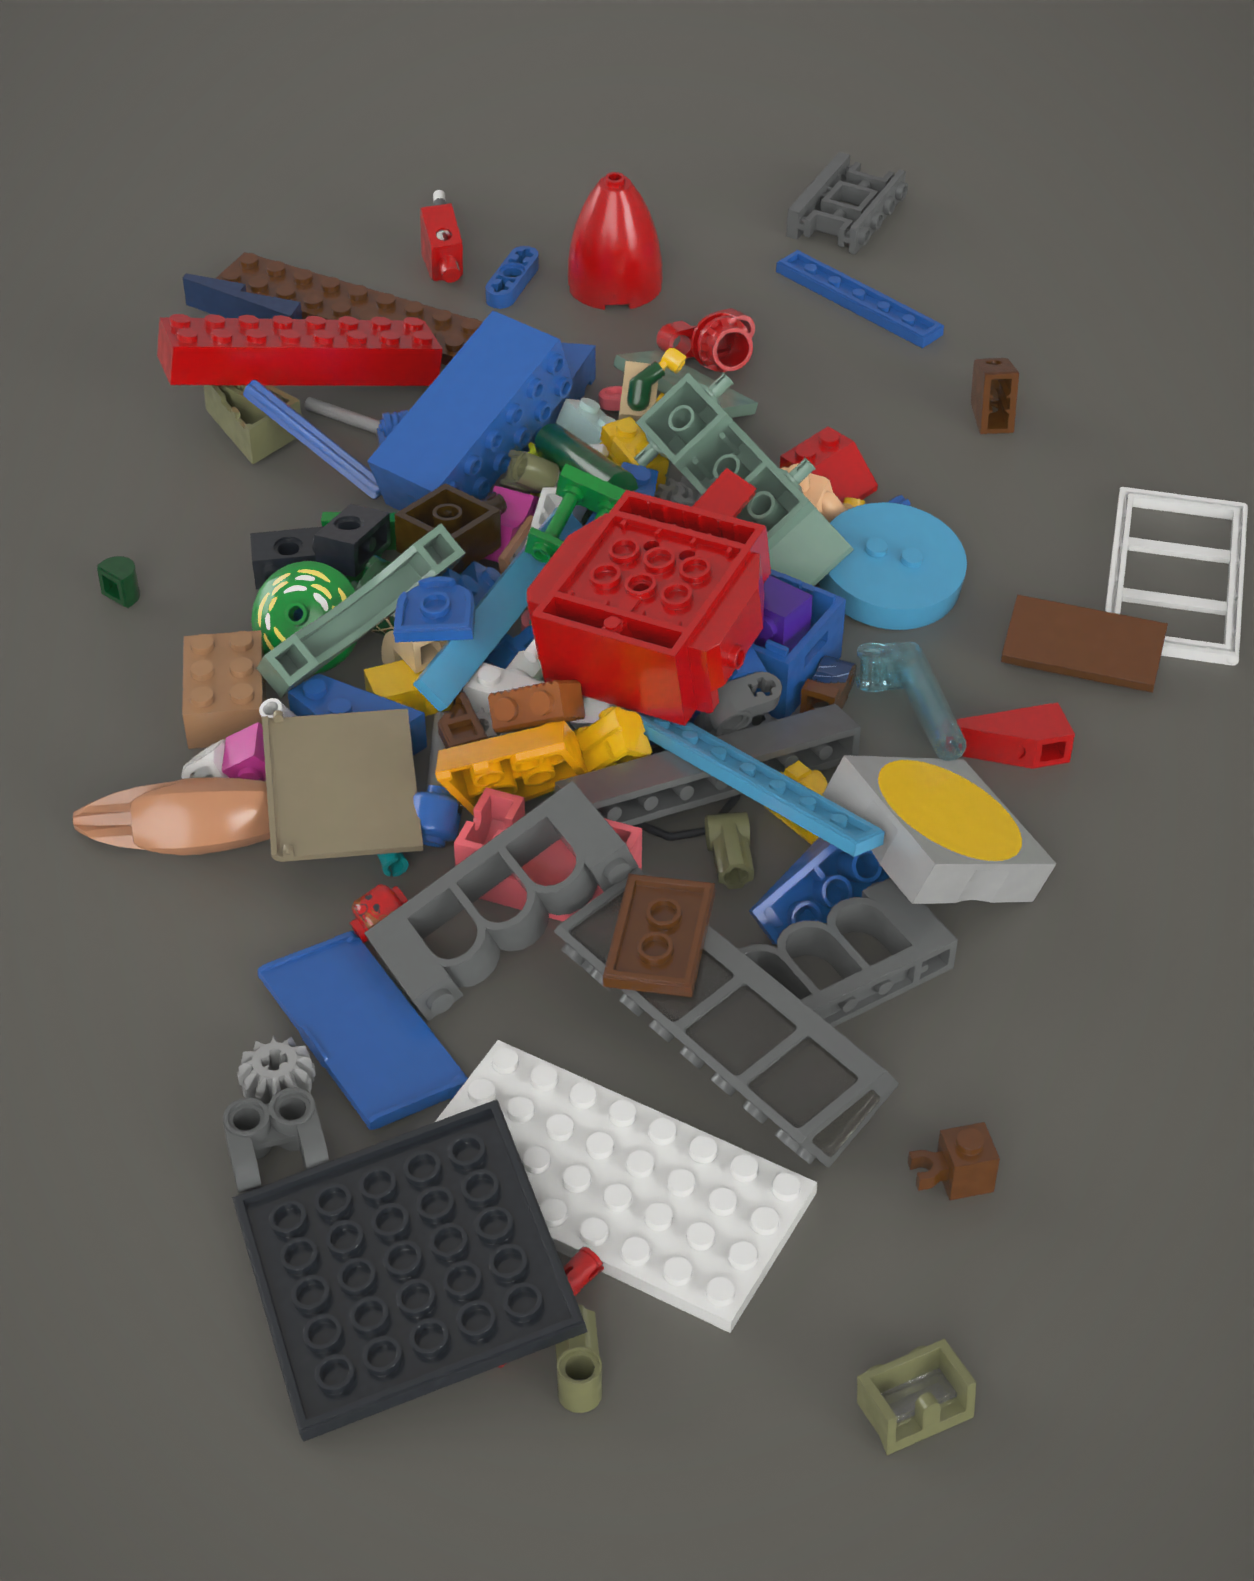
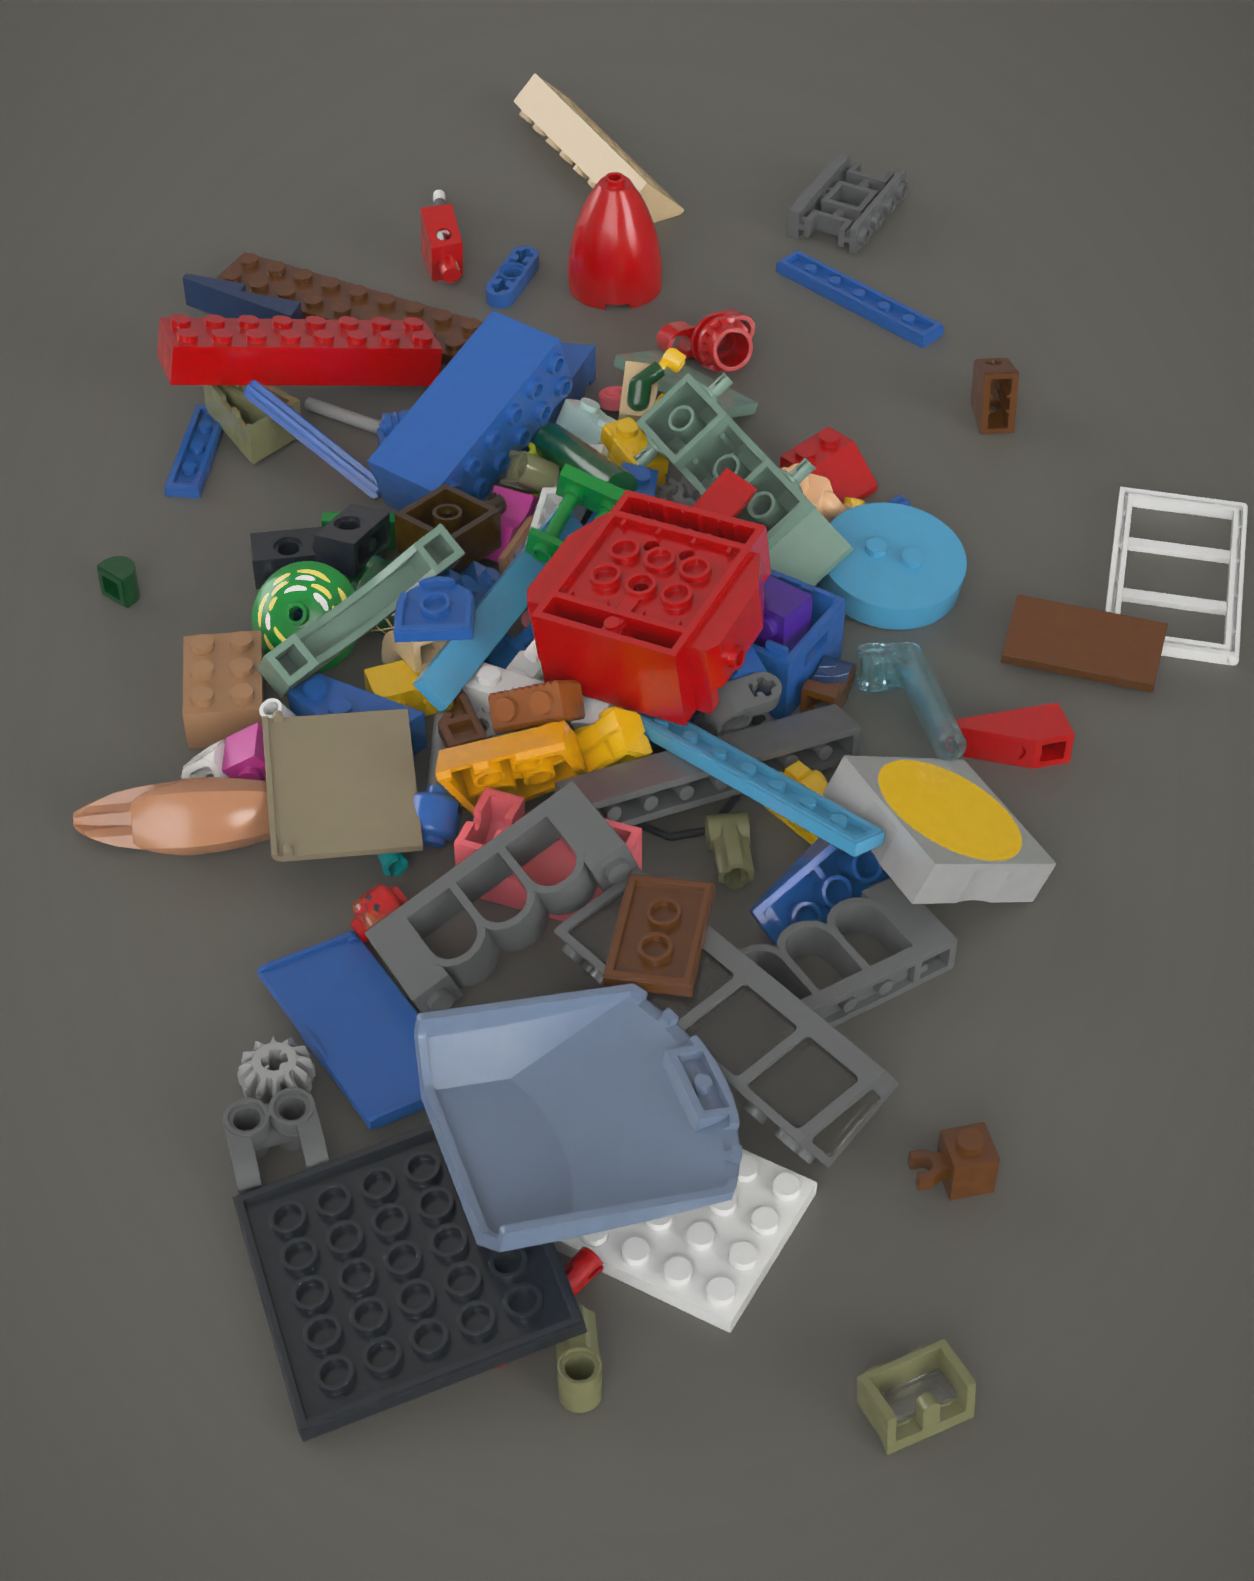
none -> blue tile [164,404,224,498]
none -> sand blue windscreen [414,983,742,1252]
none -> tan slope [513,73,684,223]

